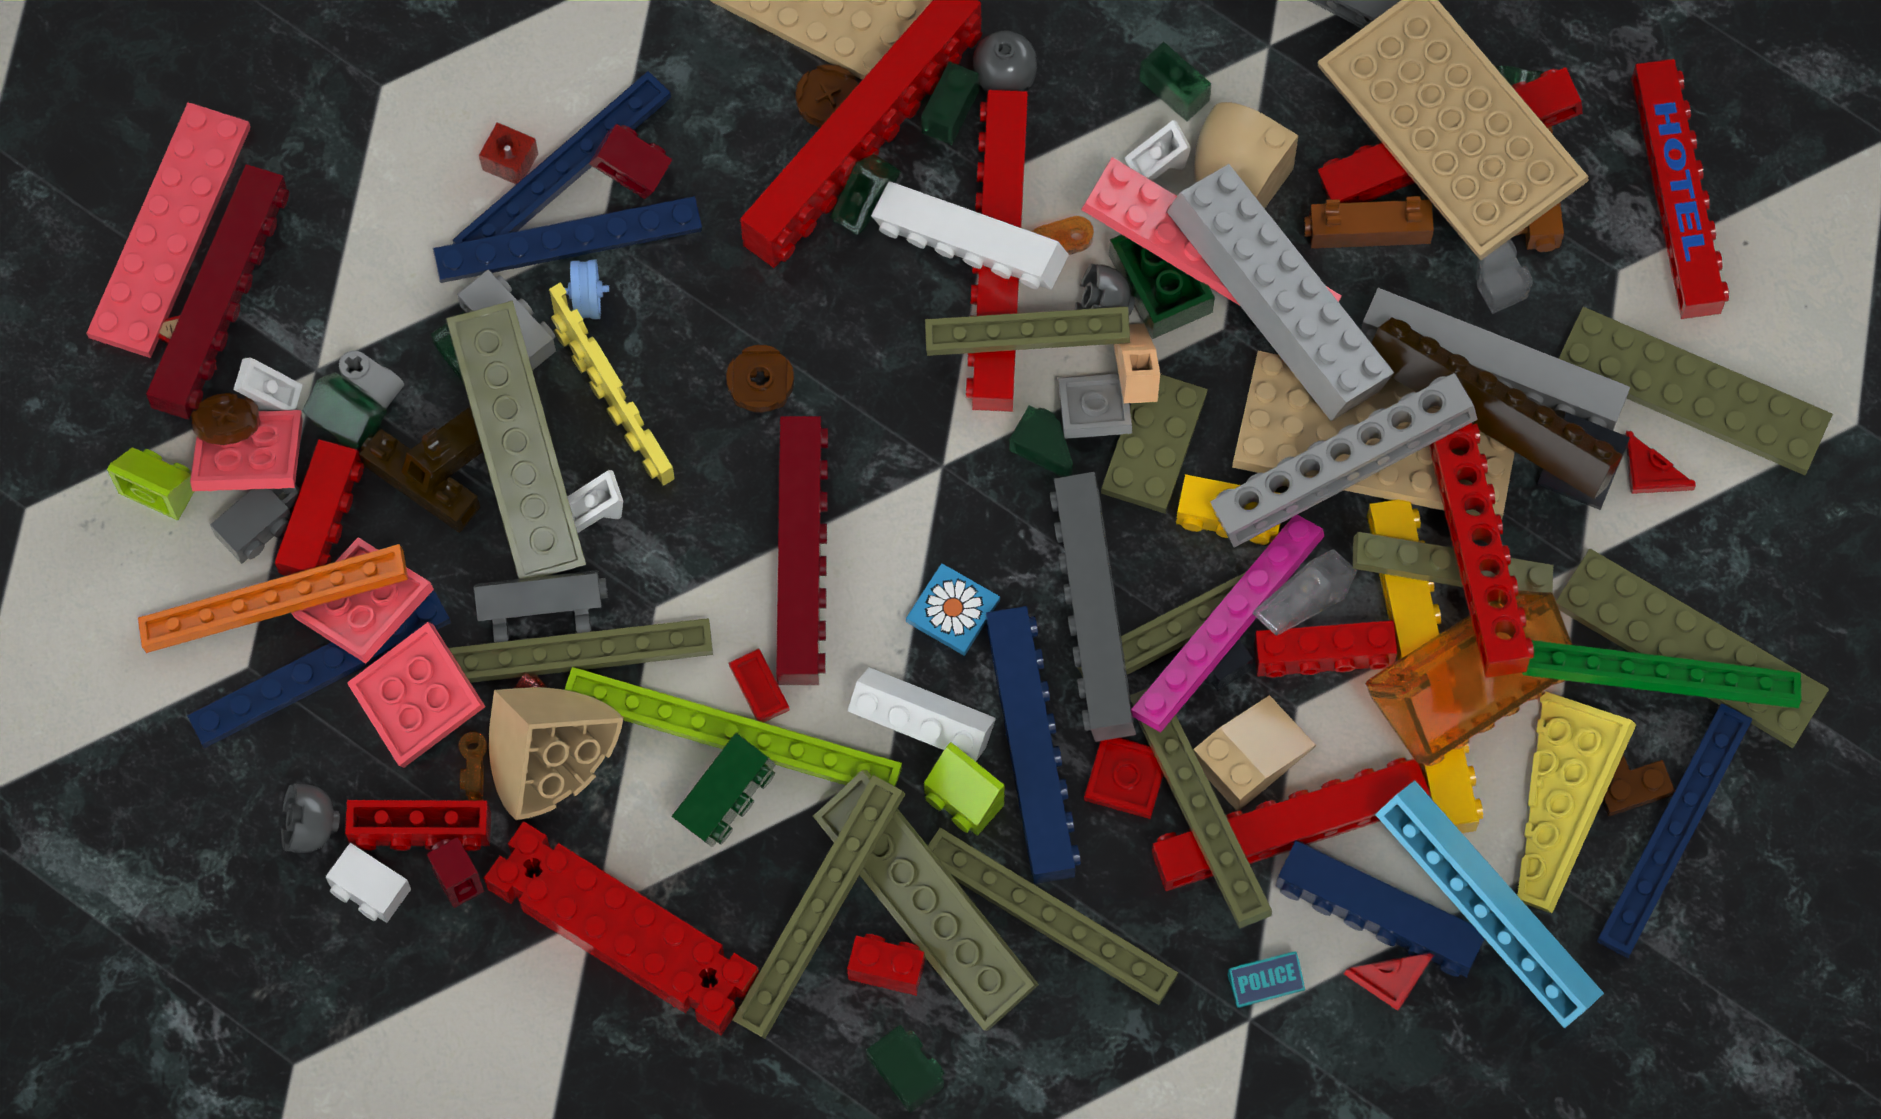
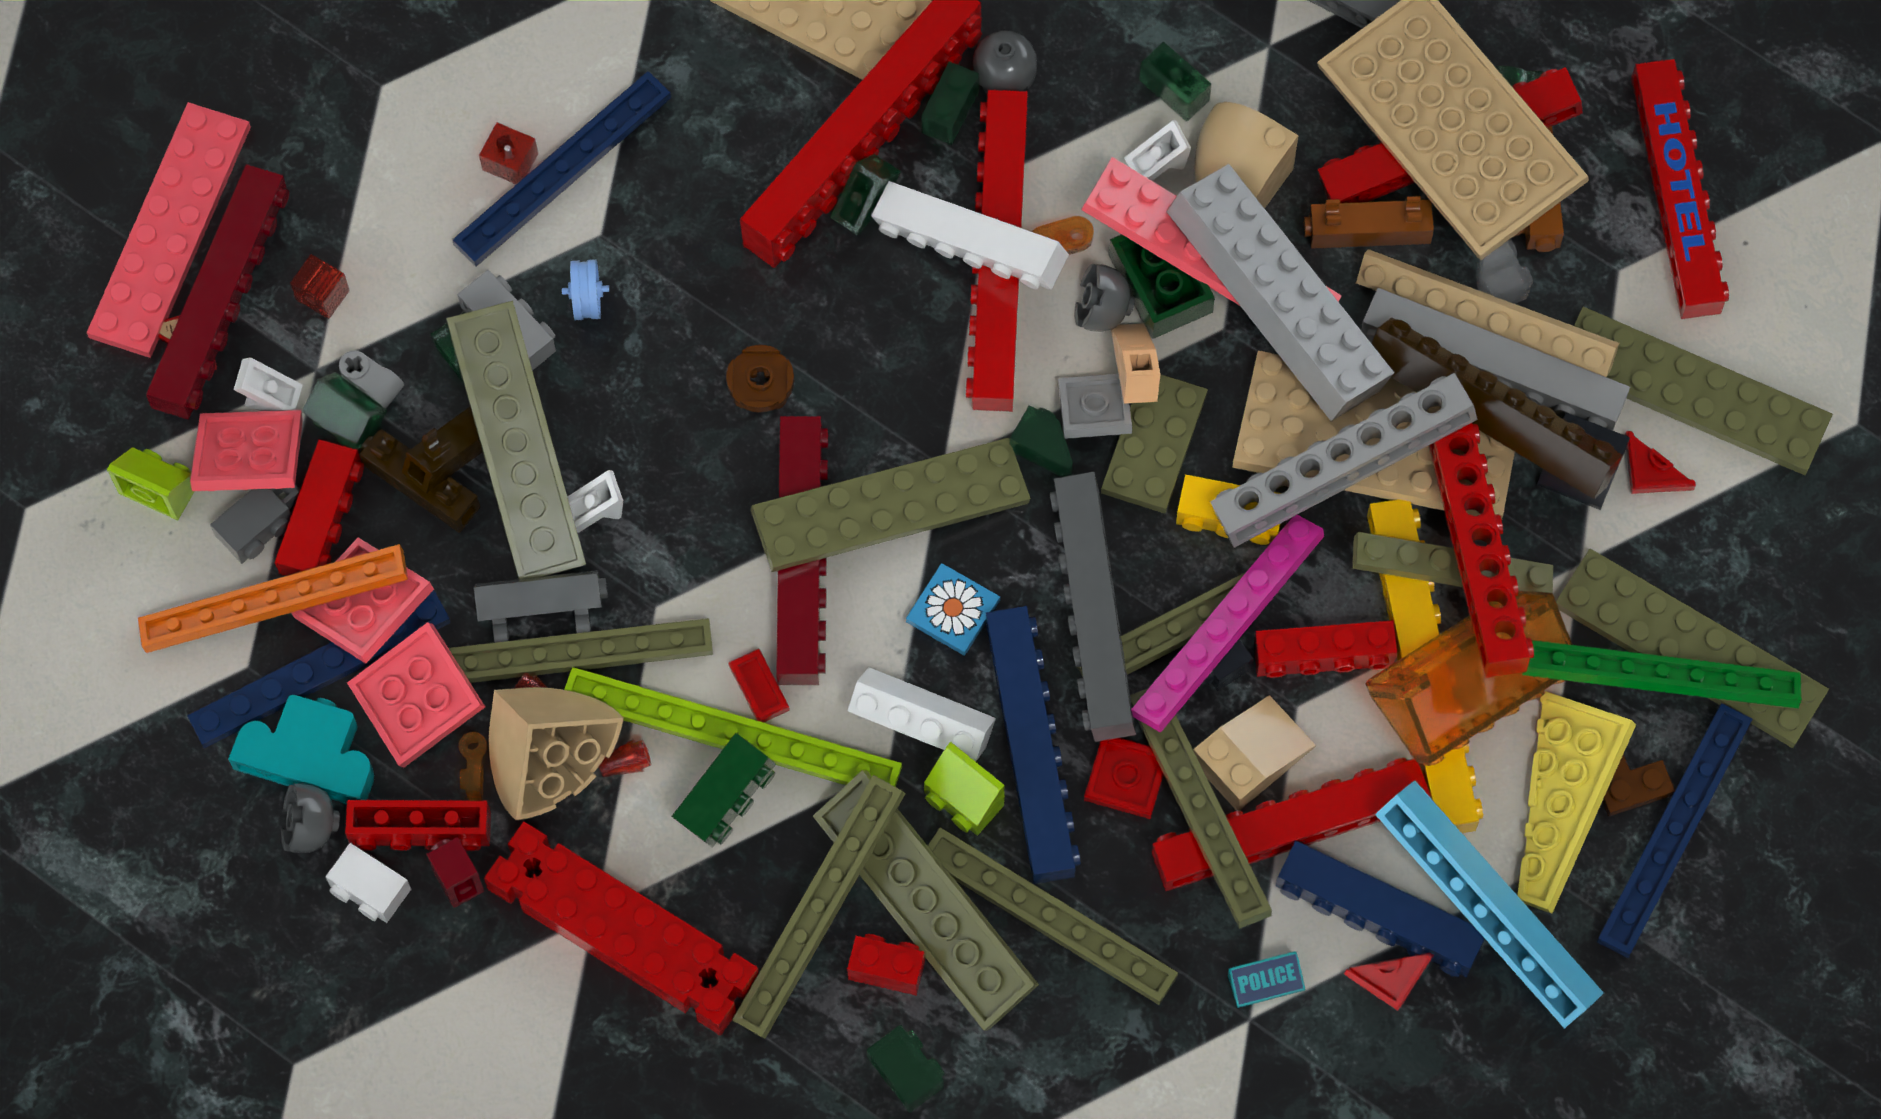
reddish brown tile [191,393,260,445] -> none
dark blue plate [433,196,702,283] -> none
light yellow wing [549,282,675,486] -> none
dark red brick [589,124,672,199] -> none
reddish brown tile [795,64,859,128] -> none
olive plate [925,307,1130,356] -> none
clear slope [1253,549,1357,636] -> none
none -> teal brick [228,695,375,804]
none -> clear red piece [290,254,350,319]
none -> clear red cone [599,739,651,778]
none -> olive plate [751,438,1031,572]
none -> tan plate [1356,249,1619,377]

